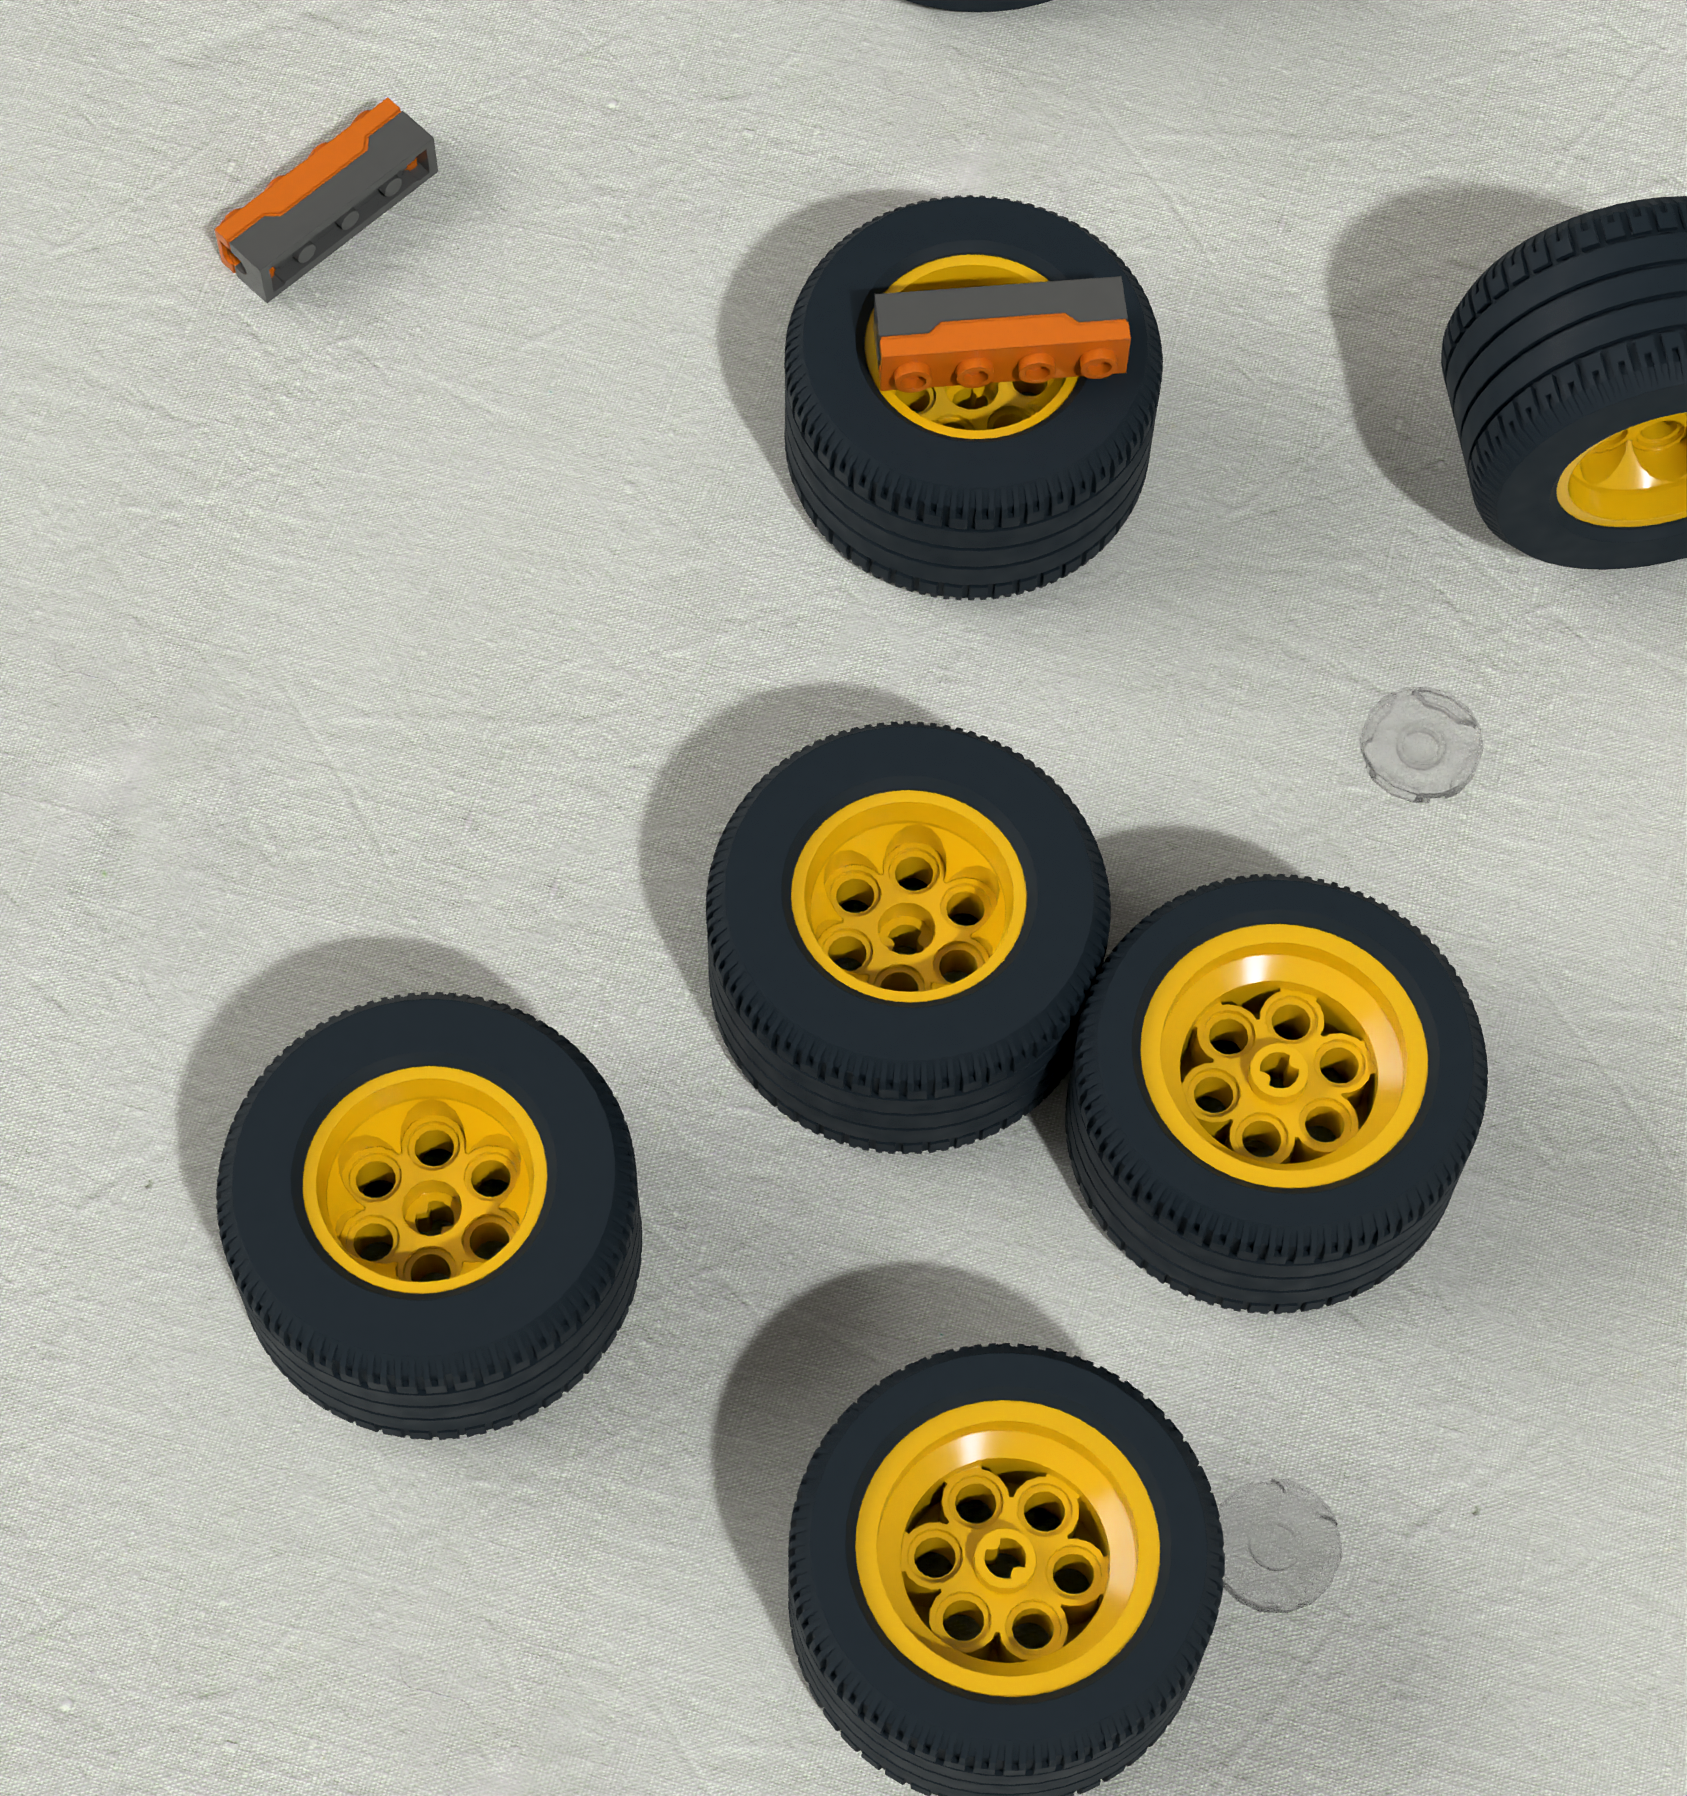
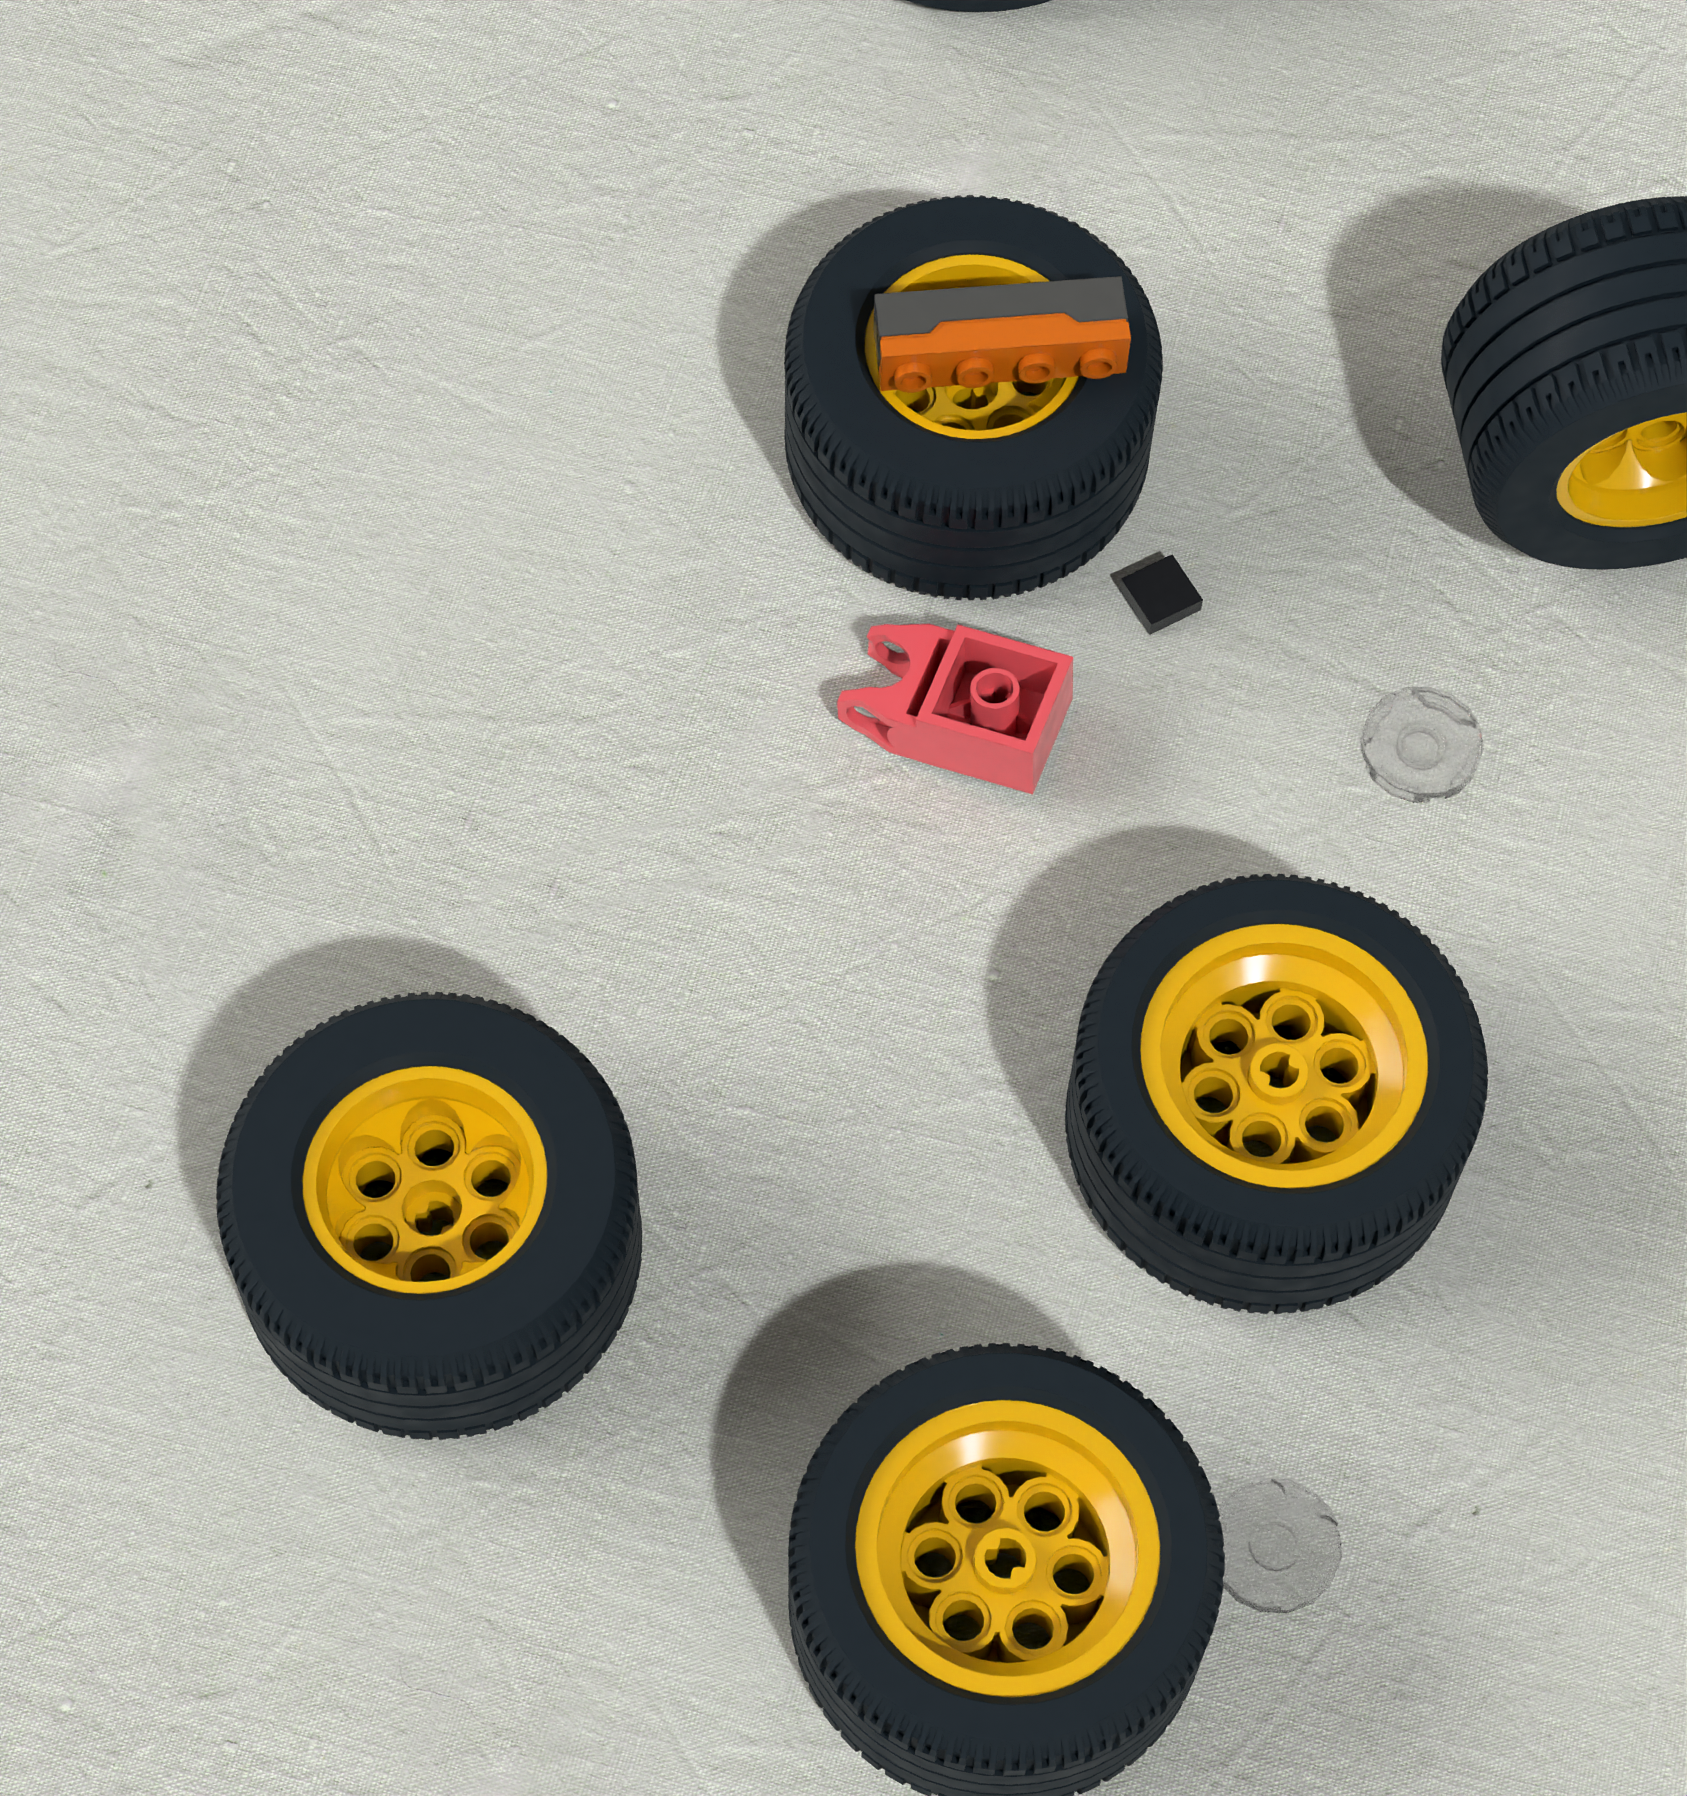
dark grey piece [214,97,438,303] -> none
black wheel [706,721,1111,1154] -> none
none -> coral brick [837,624,1073,794]
none -> black tile [1119,554,1203,635]

